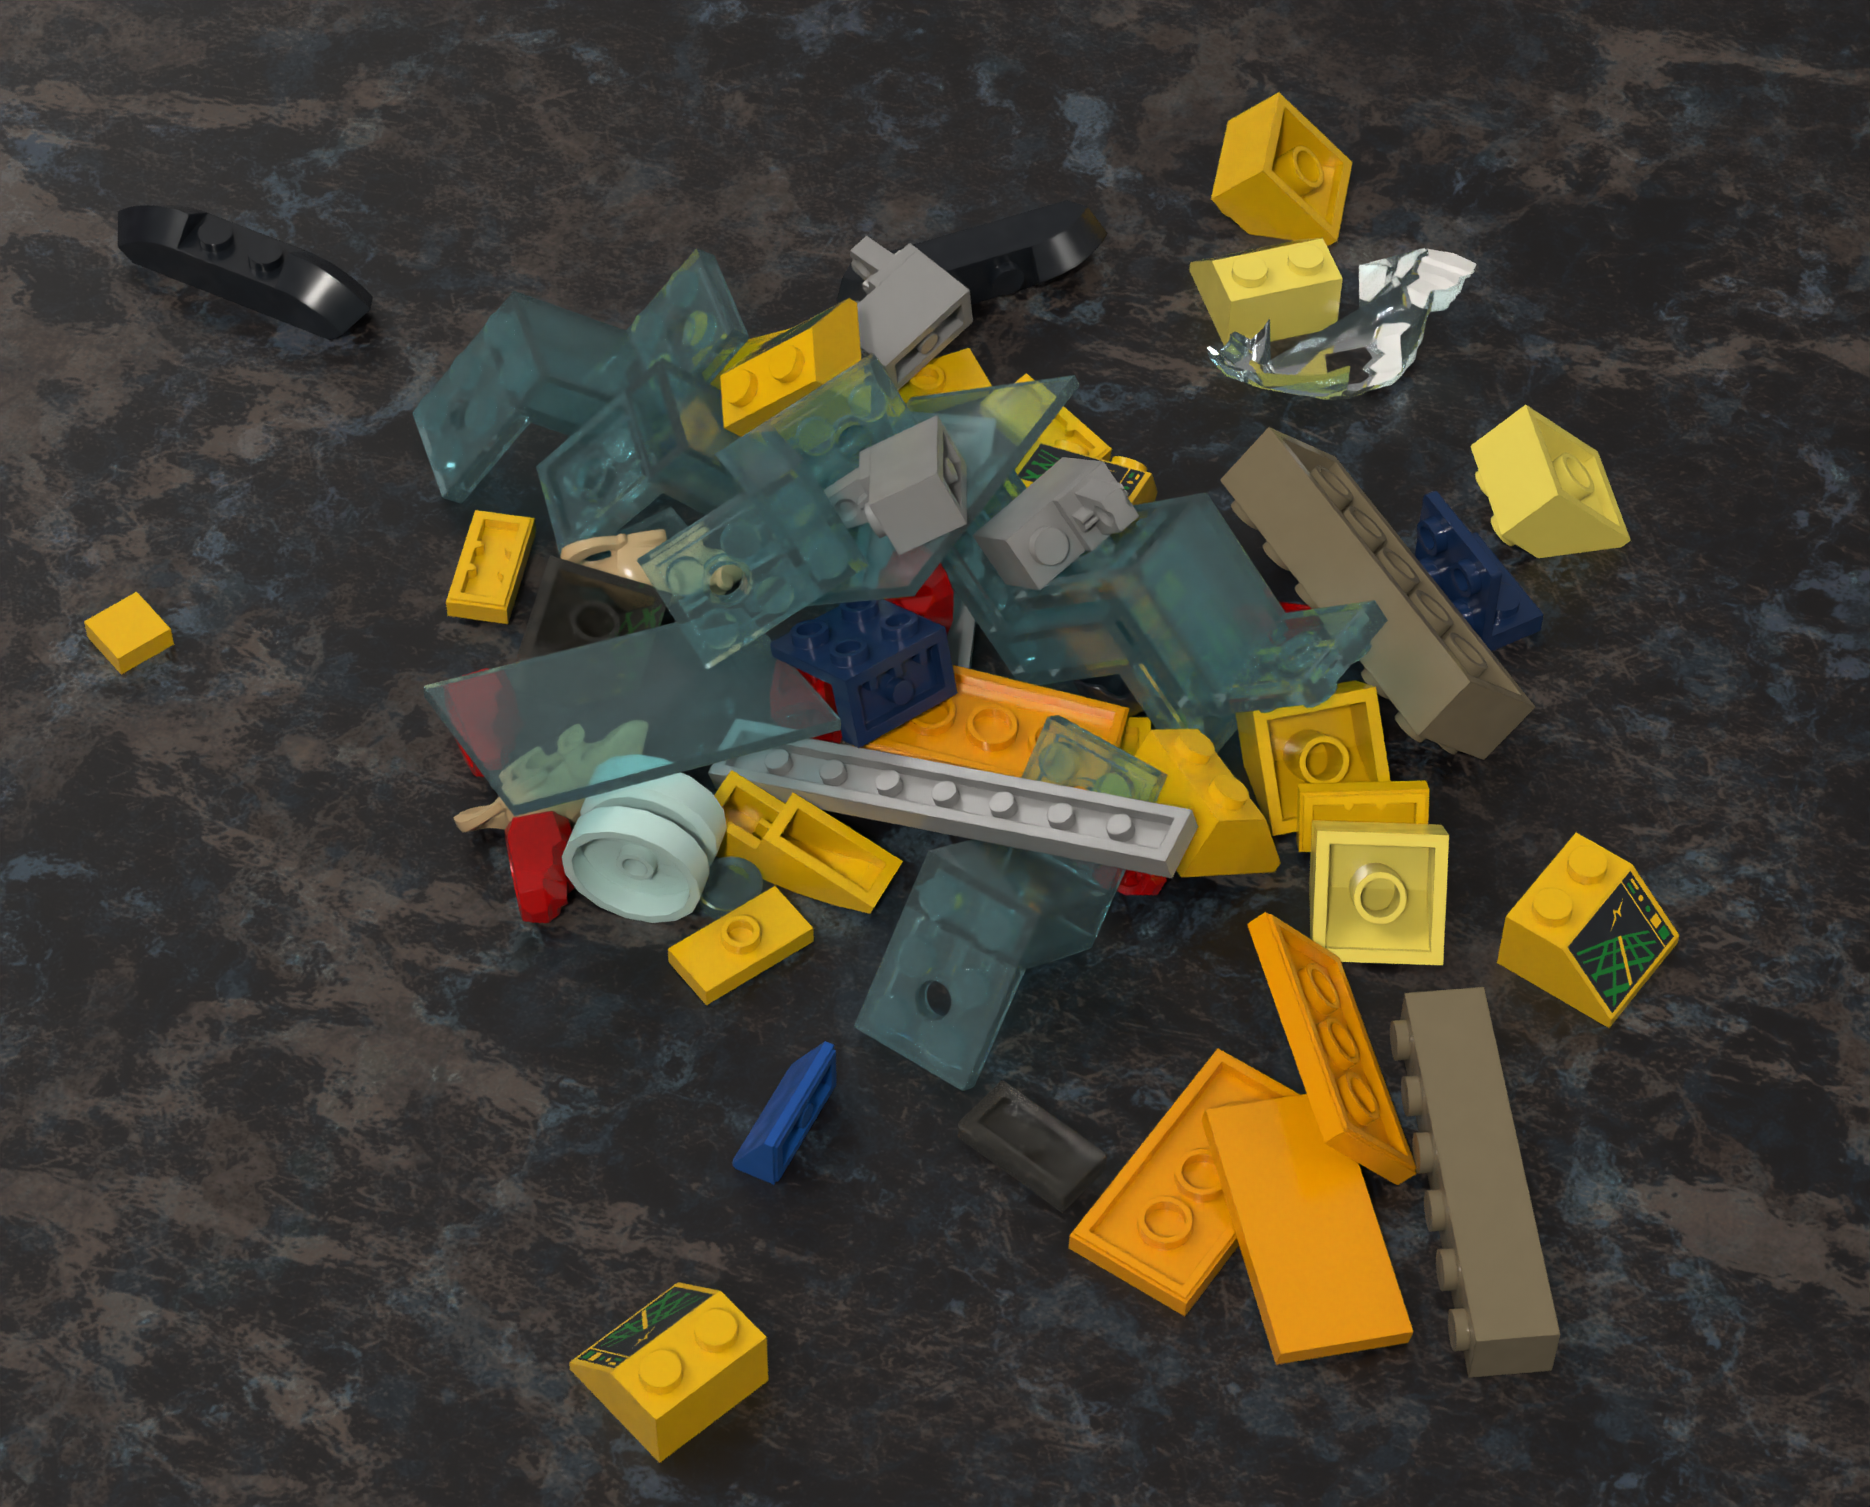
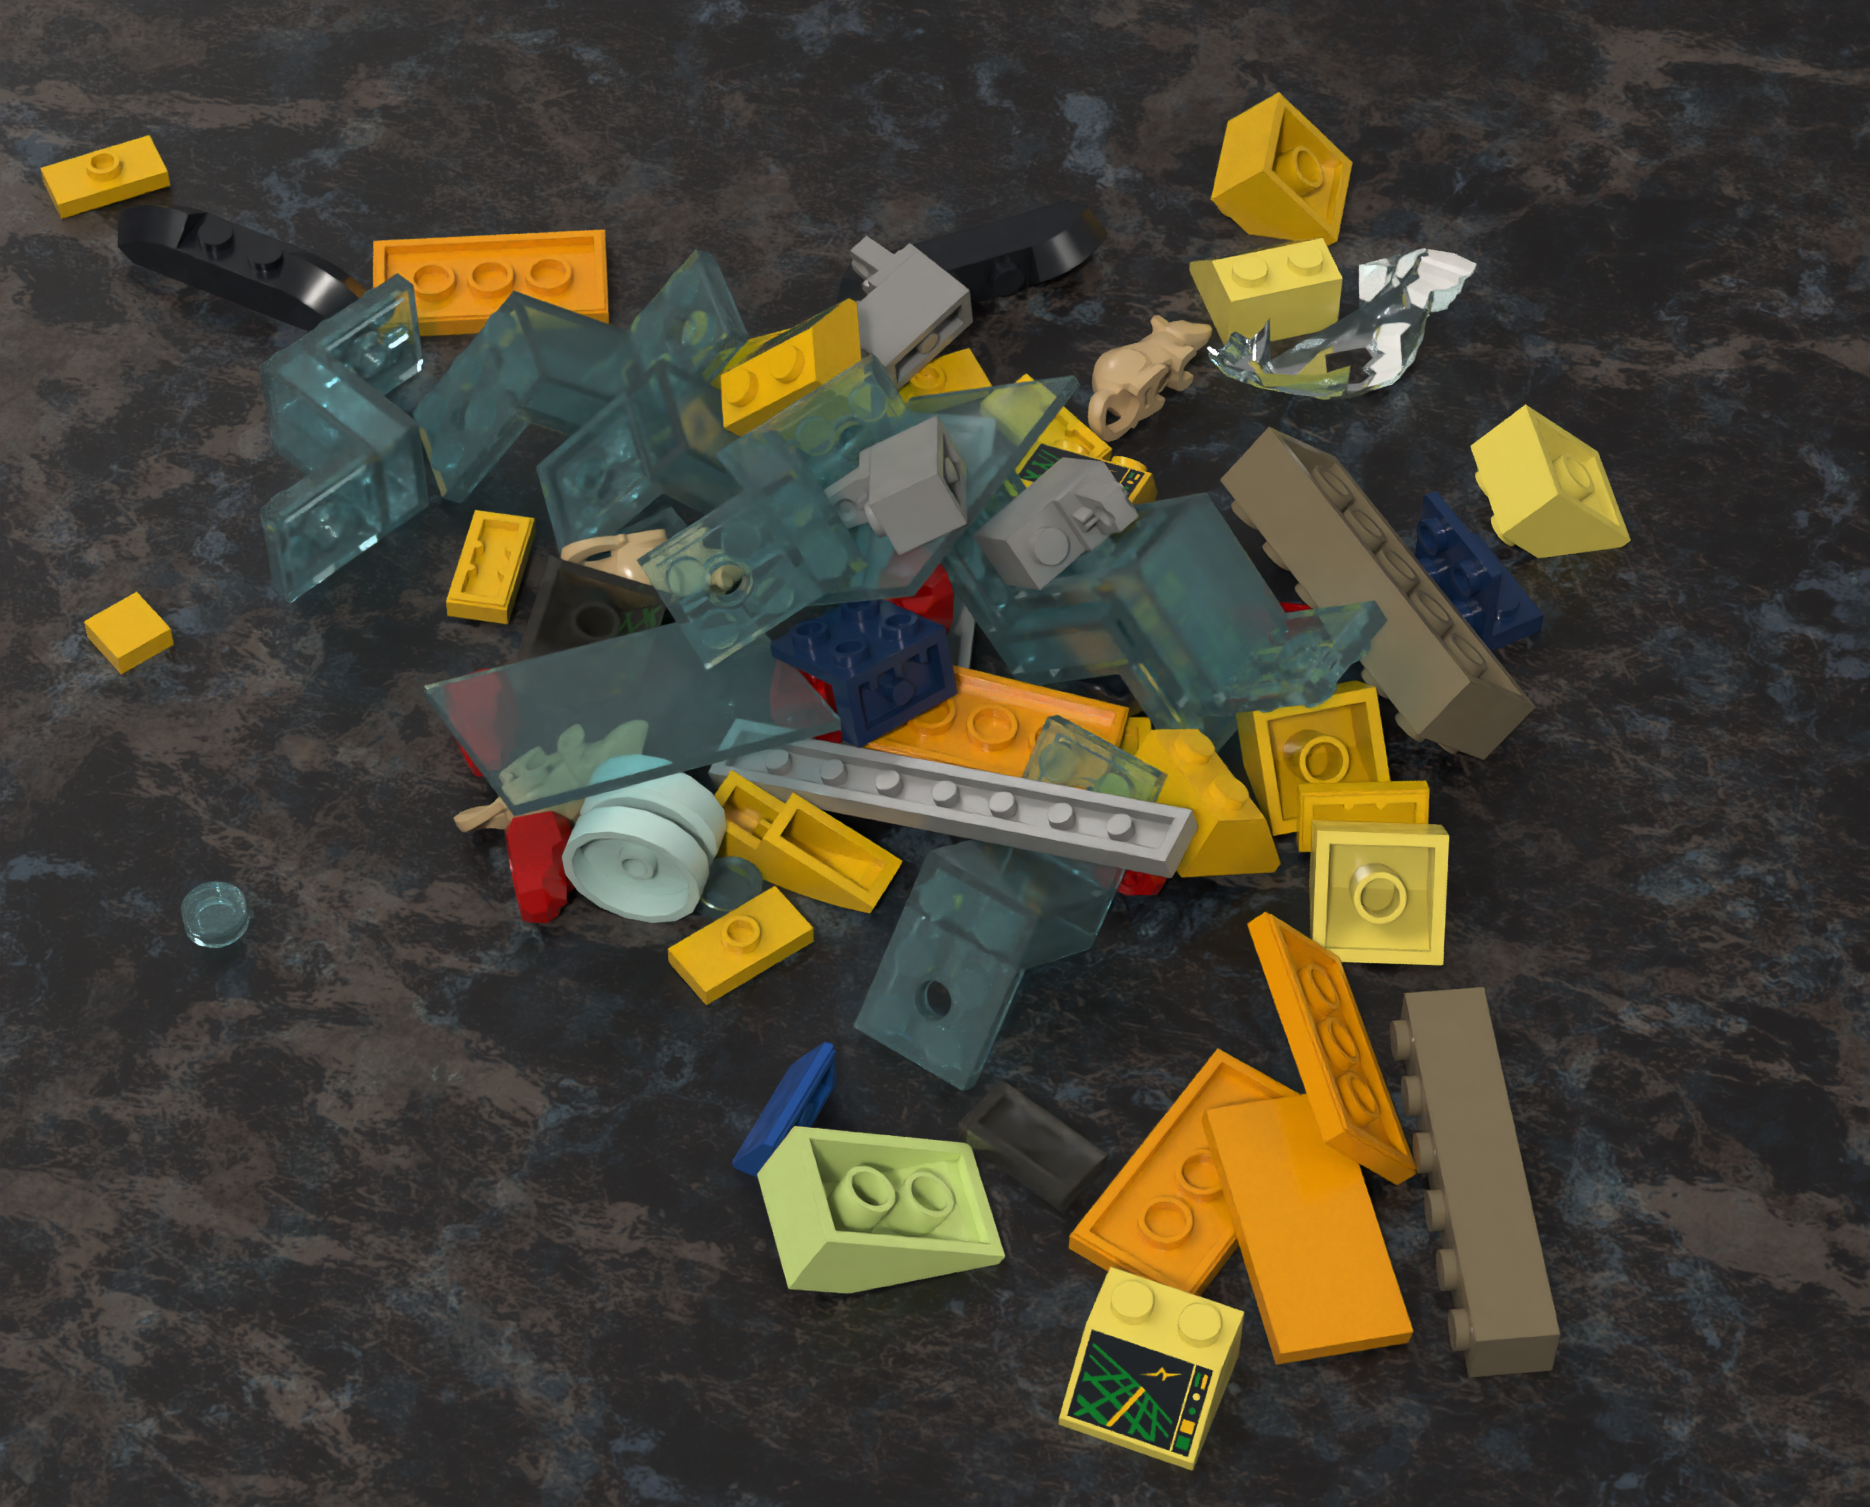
yellow slope [569,1282,769,1463] -> none
yellow slope [1497,833,1679,1028] -> none
none -> yellow plate [40,135,170,219]
none -> clear light blue tile [181,881,249,948]
none -> clear light blue bracket [259,273,429,603]
none -> light orange tile [373,230,609,339]
none -> yellowish green slope [757,1126,1005,1294]
none -> slope [1059,1267,1244,1471]
none -> tan animal [1088,315,1212,442]

